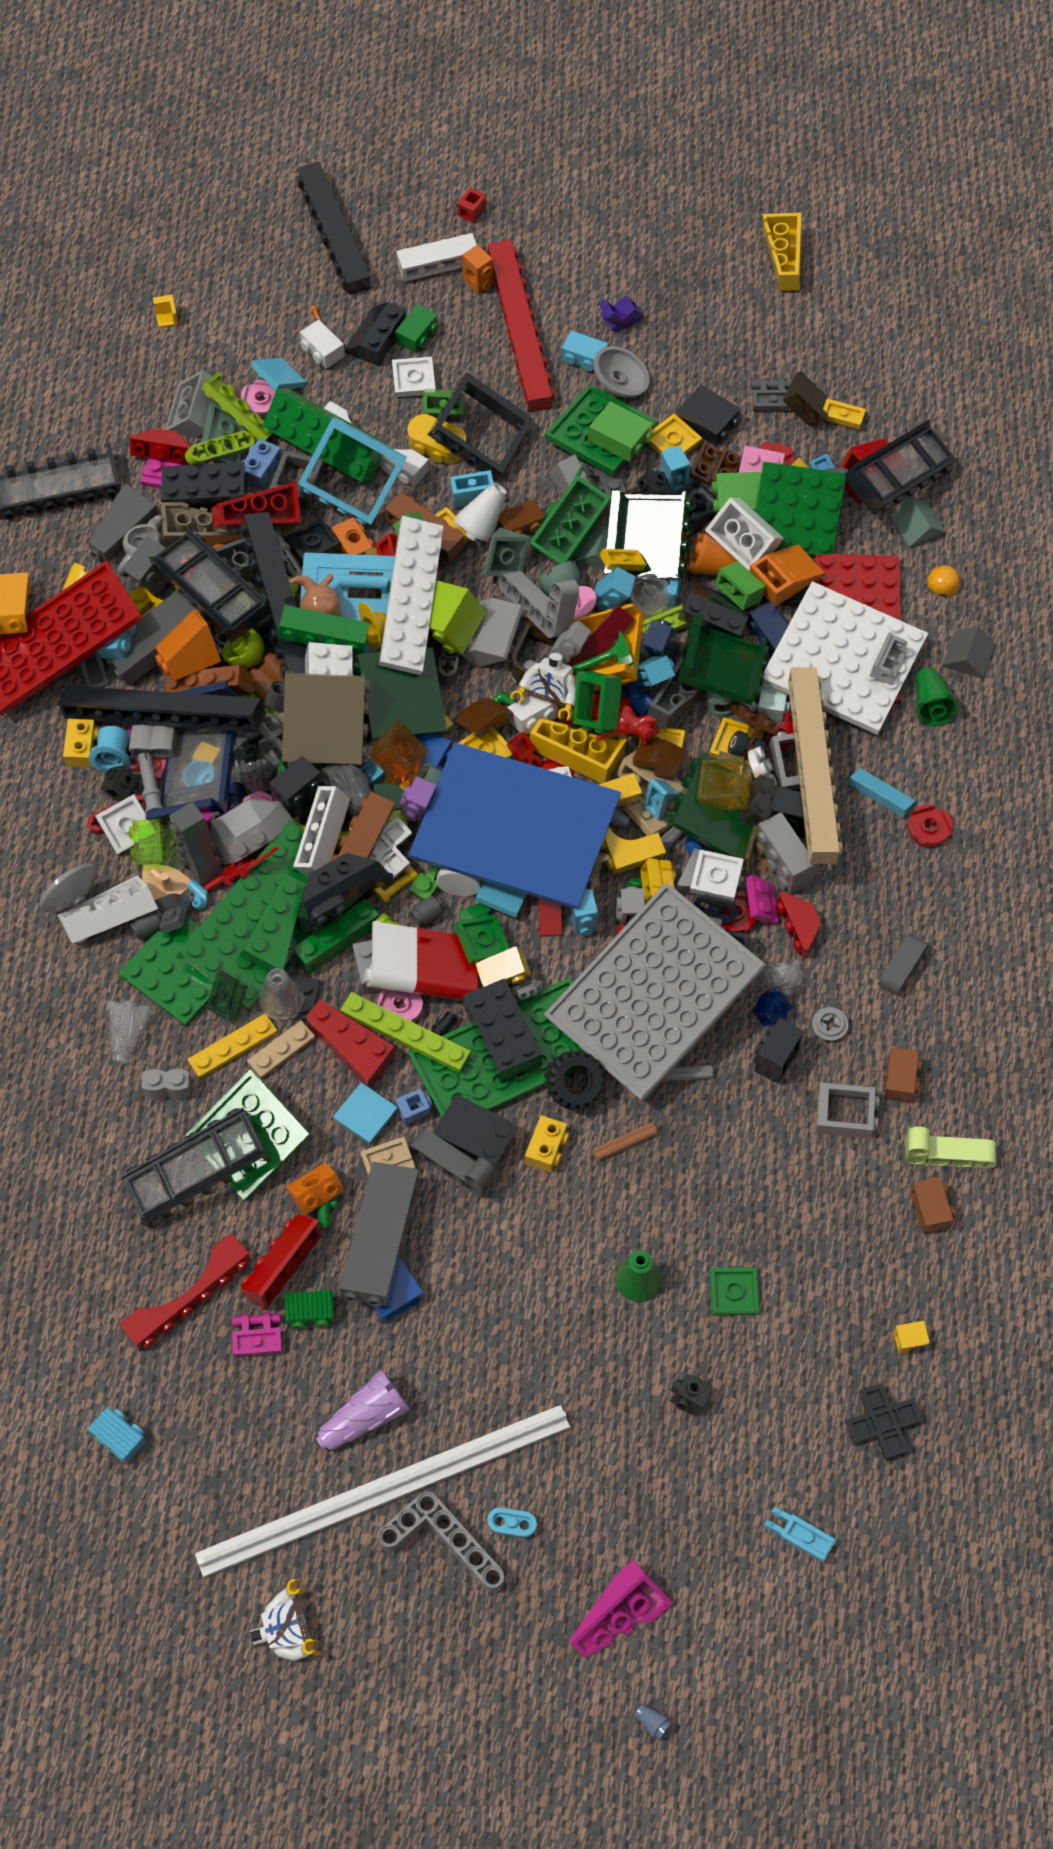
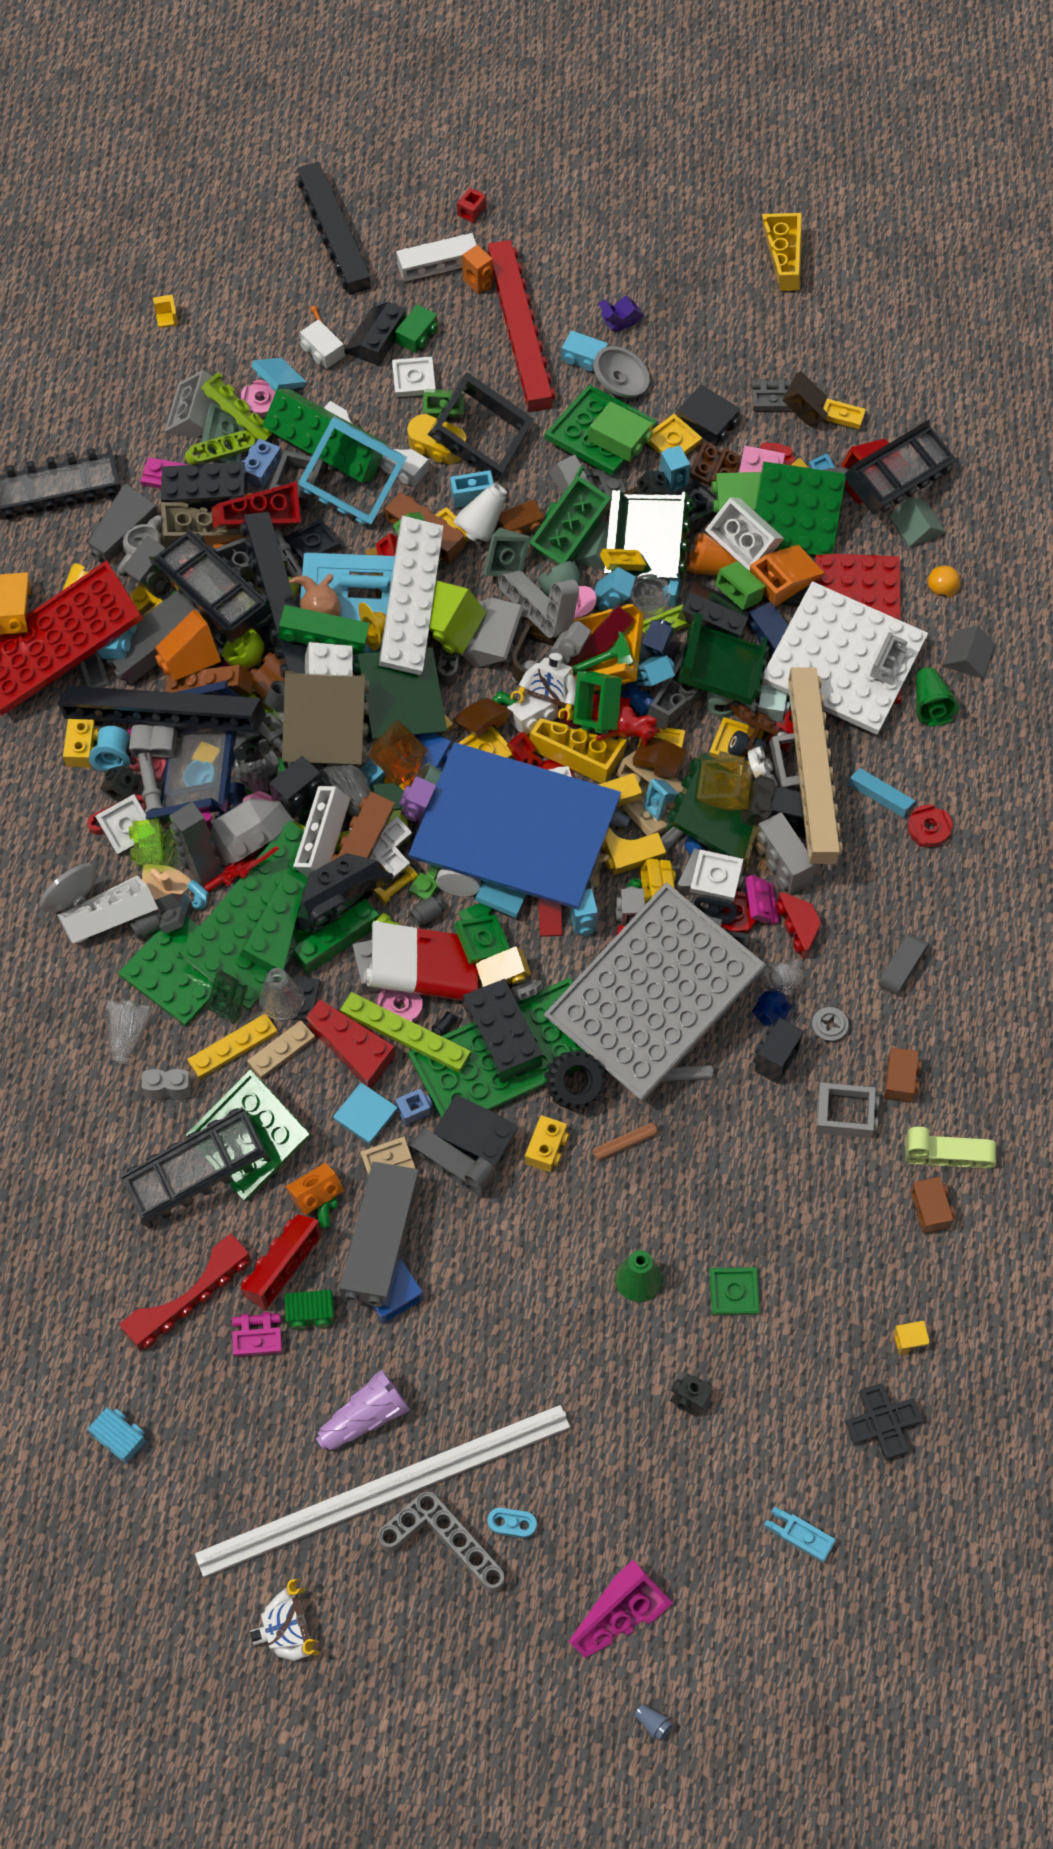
red slope [129,428,190,465] -> none
orange brick [331,517,375,555] -> none

